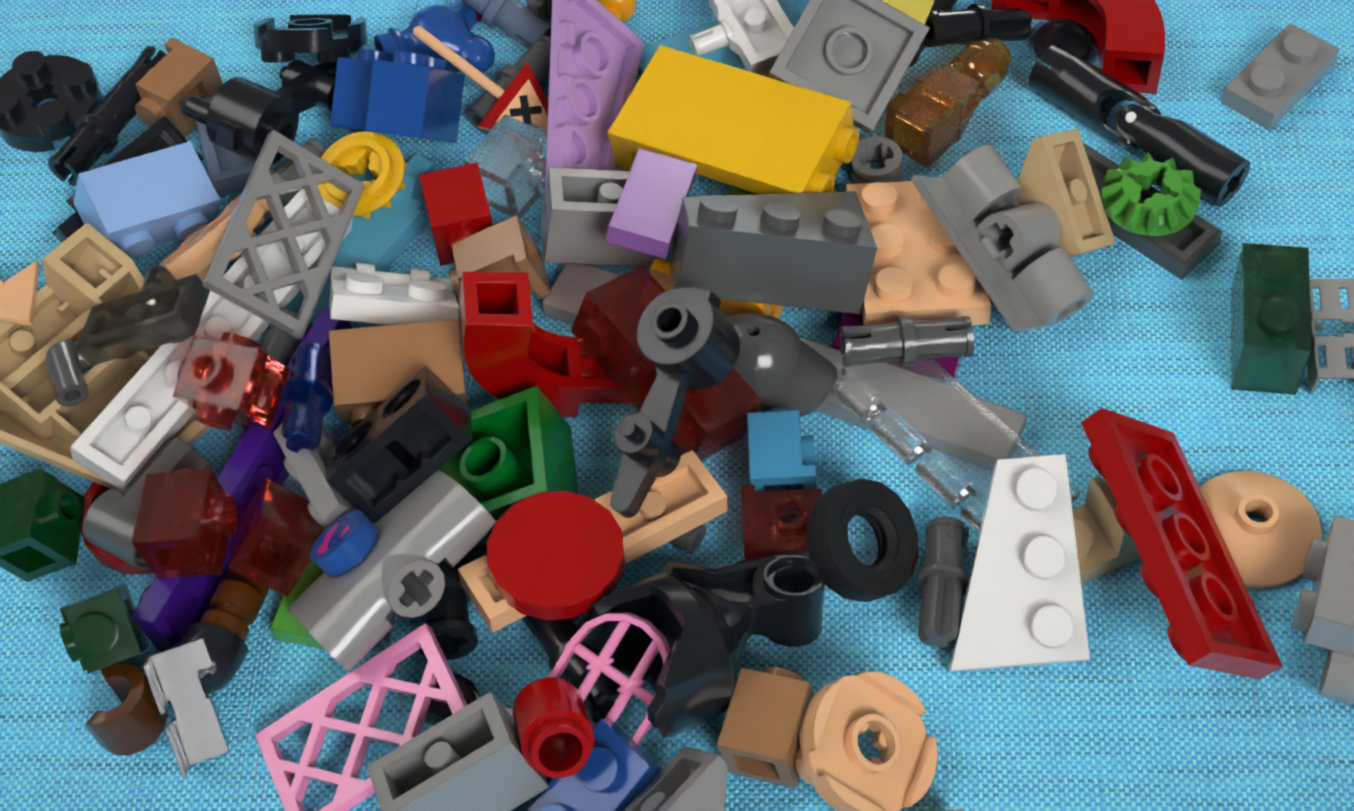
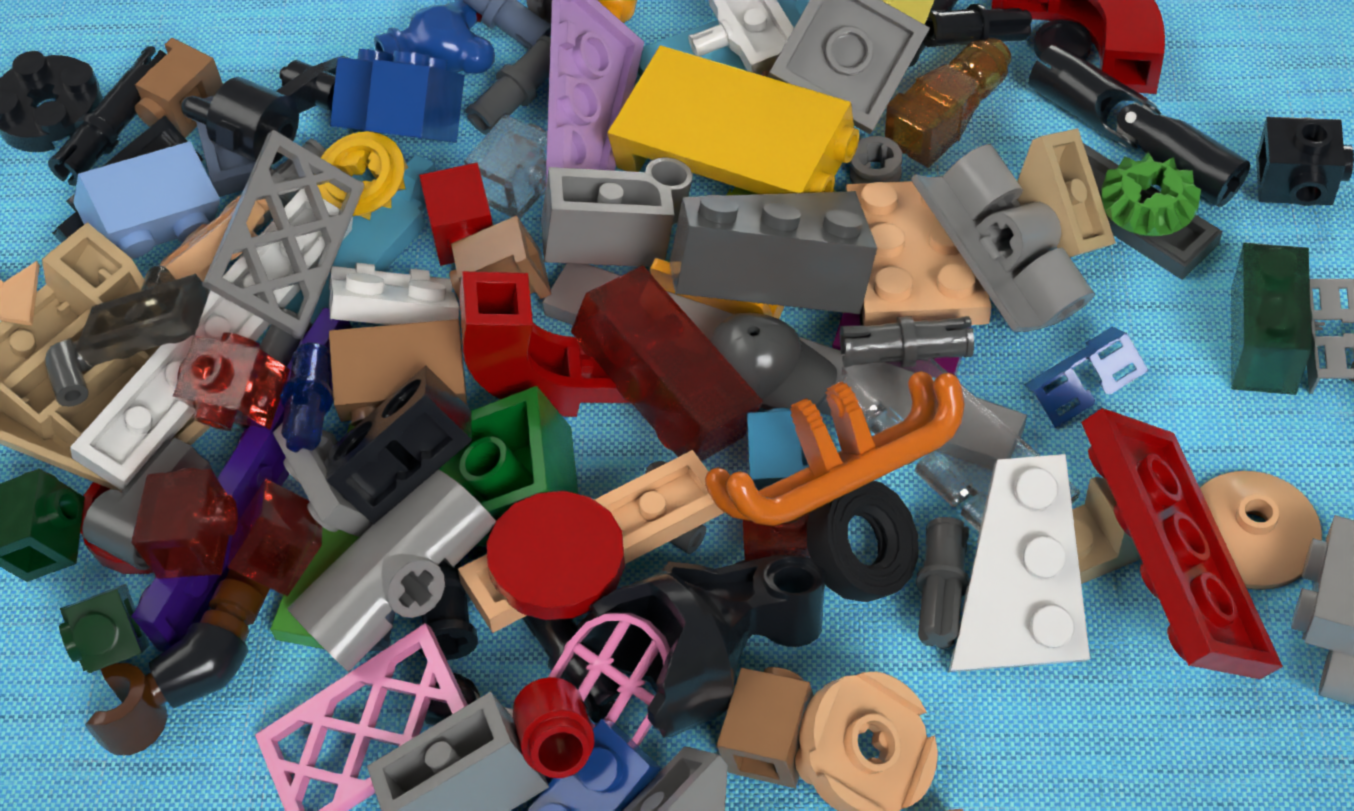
light grey piece [143,638,229,778] -> none
black plate [253,14,367,63] -> none
blue tile [310,510,378,576] -> none
piece [413,26,548,142] -> none
tile [606,148,697,259] -> none
black piece [610,287,740,518] -> none
light grey plate [1221,23,1339,131] -> none
none -> orange piece [705,371,965,526]
none -> blue piece [1024,326,1149,428]
none -> black brick [1256,117,1354,206]

